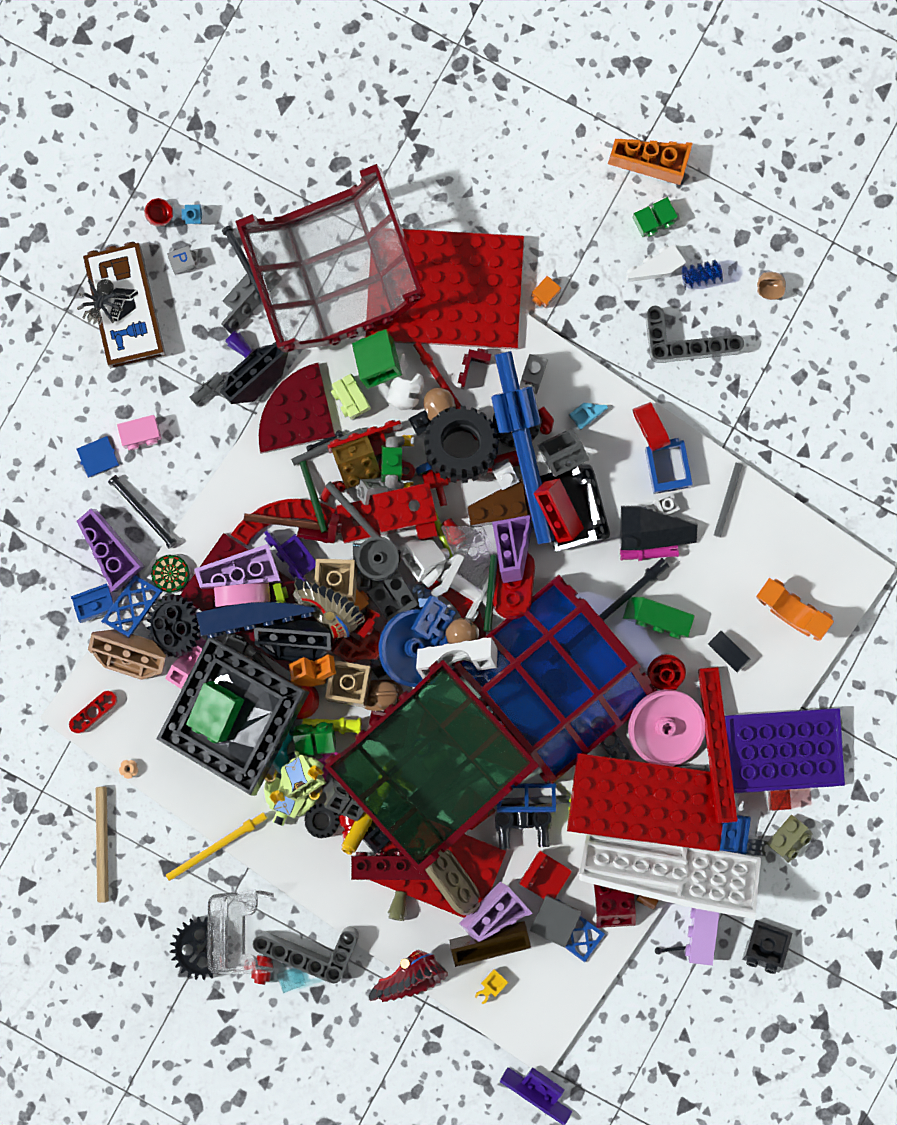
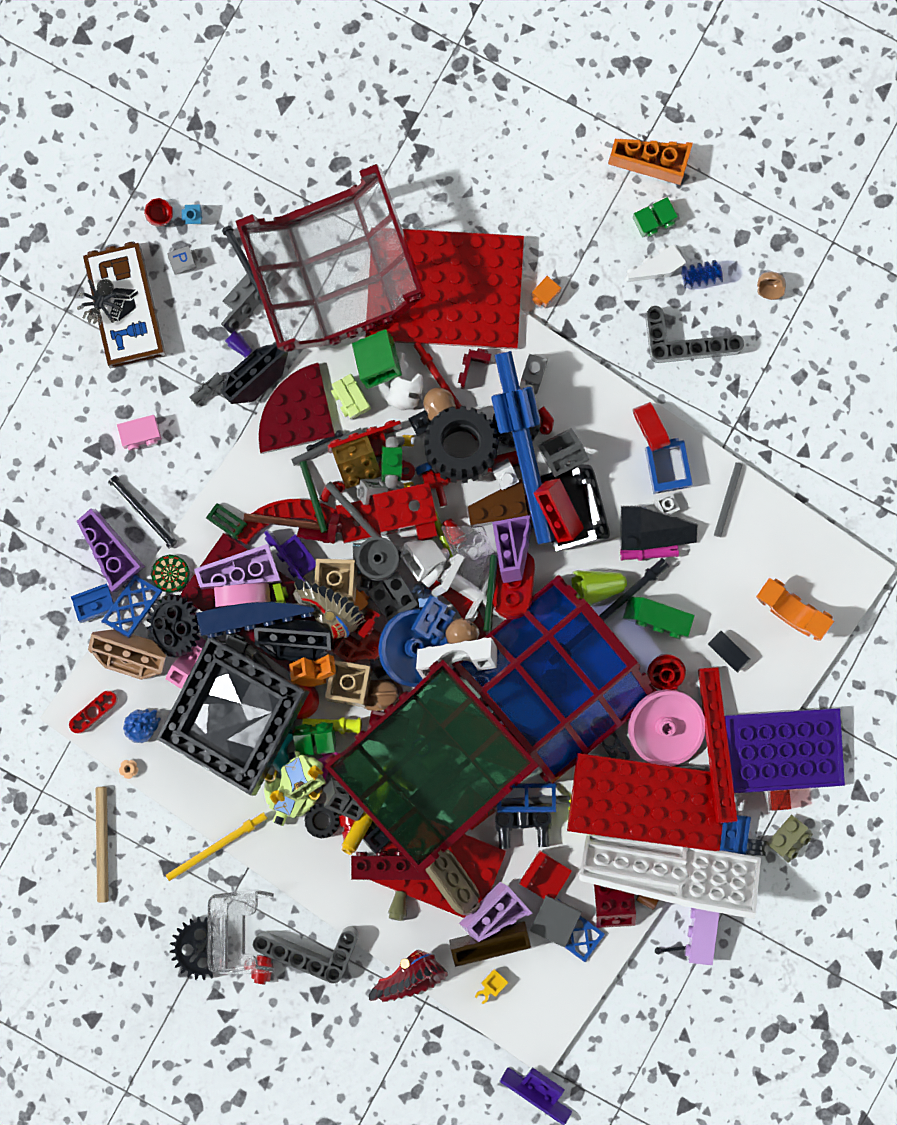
blue piece [76,436,119,478] -> none
brick [186,681,244,743] -> none
clear light blue panel [277,968,306,993] -> none
medium azure tile [569,403,608,430] -> none
black plate [742,920,793,974] -> none
none -> blue hair [123,709,161,743]
none -> dark green tile [206,503,248,540]
none -> lime cone [571,570,627,606]

